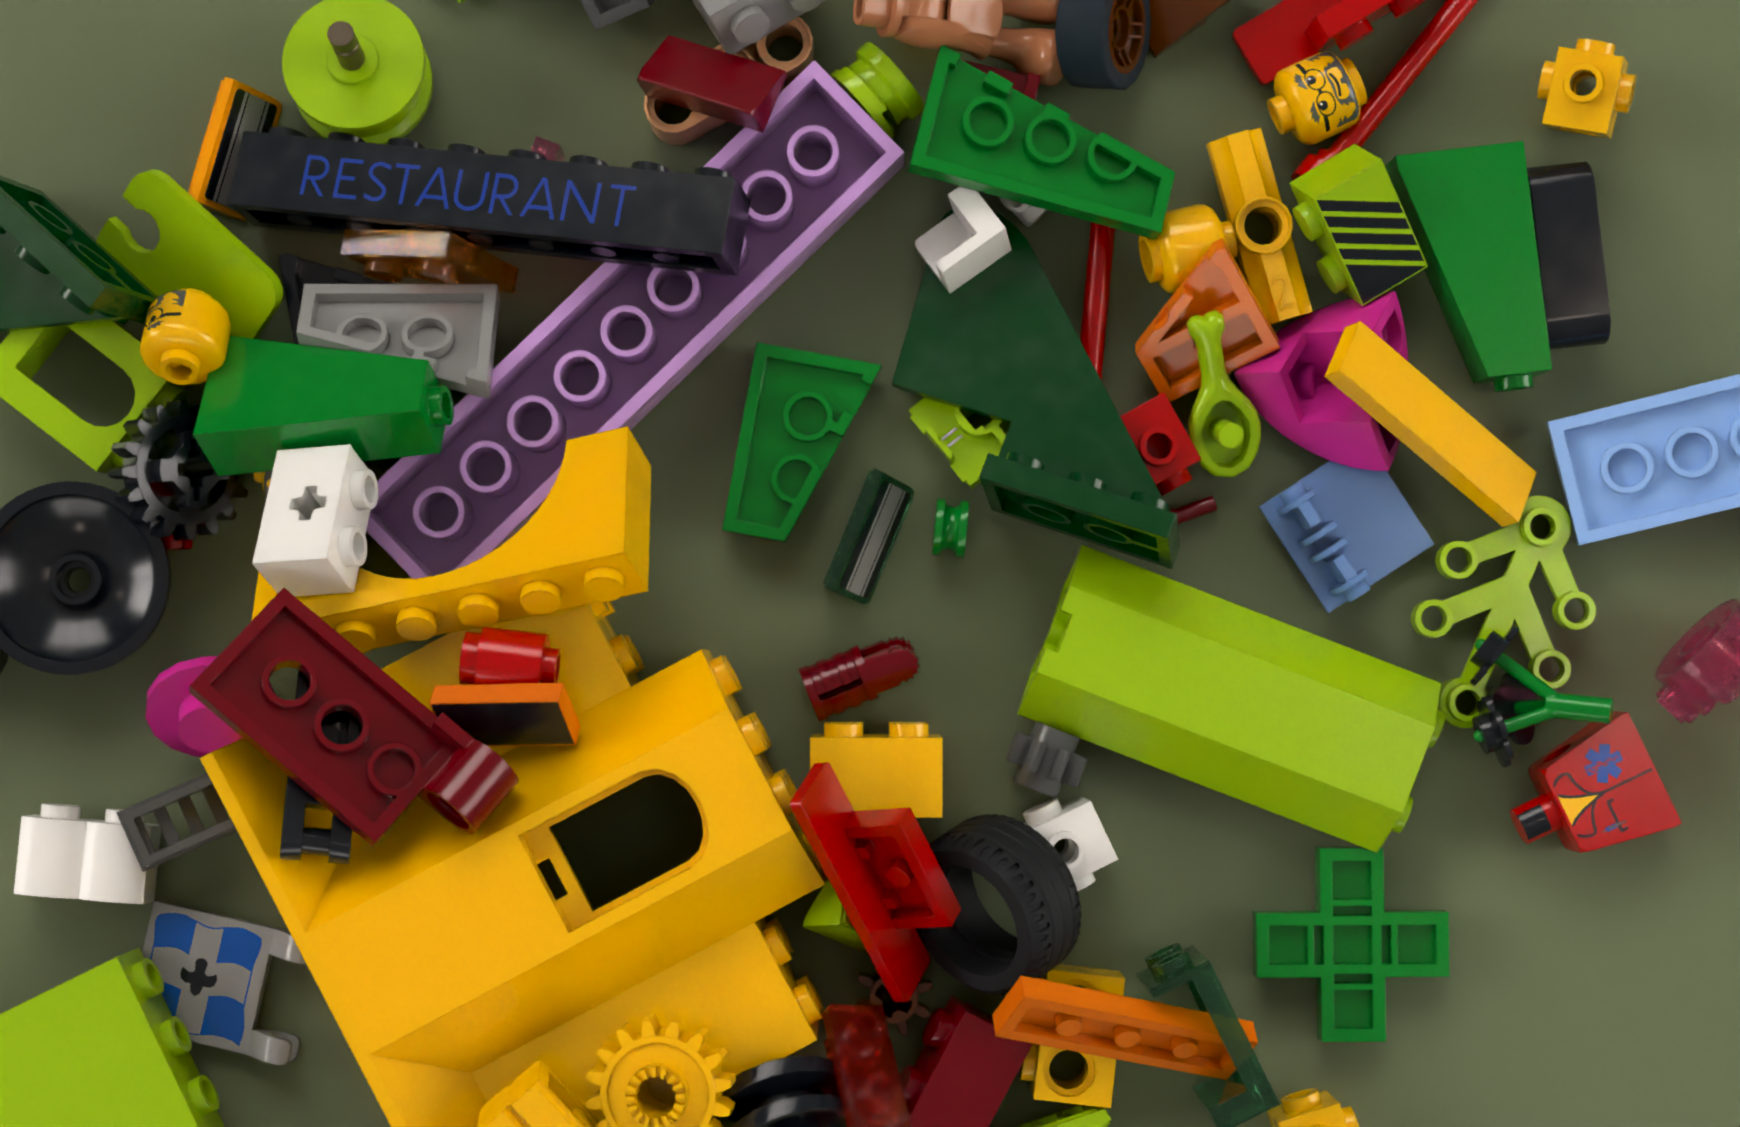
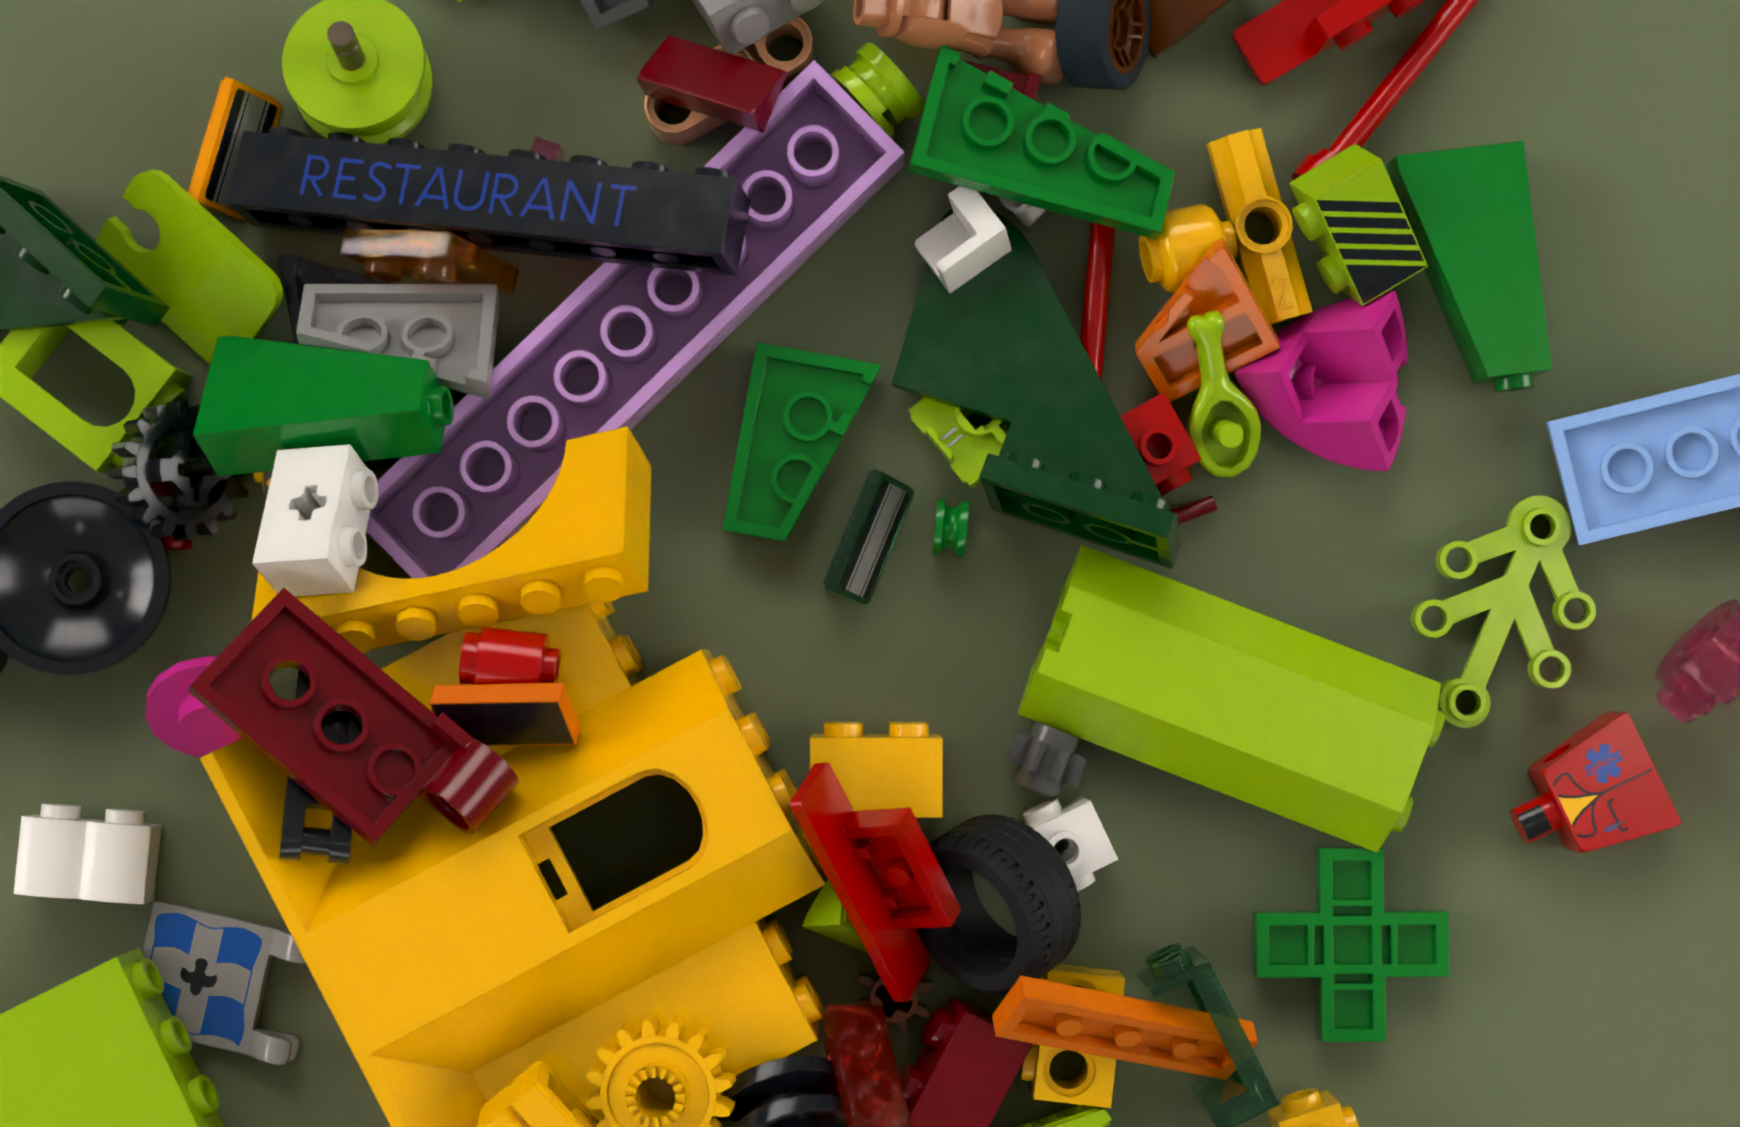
dark grey slope [116,773,237,872] -> none
yellow head [139,288,232,385] -> none
dark red hinge [798,636,920,722] -> none
medium blue hinge [1258,461,1434,613] -> none
yellow head [1267,51,1367,145] -> none
yellow tile [1324,321,1537,527] -> none
plant [1470,625,1614,768] -> none
black beam [1527,162,1611,350] -> none
yellow brick [1537,38,1637,139] -> none

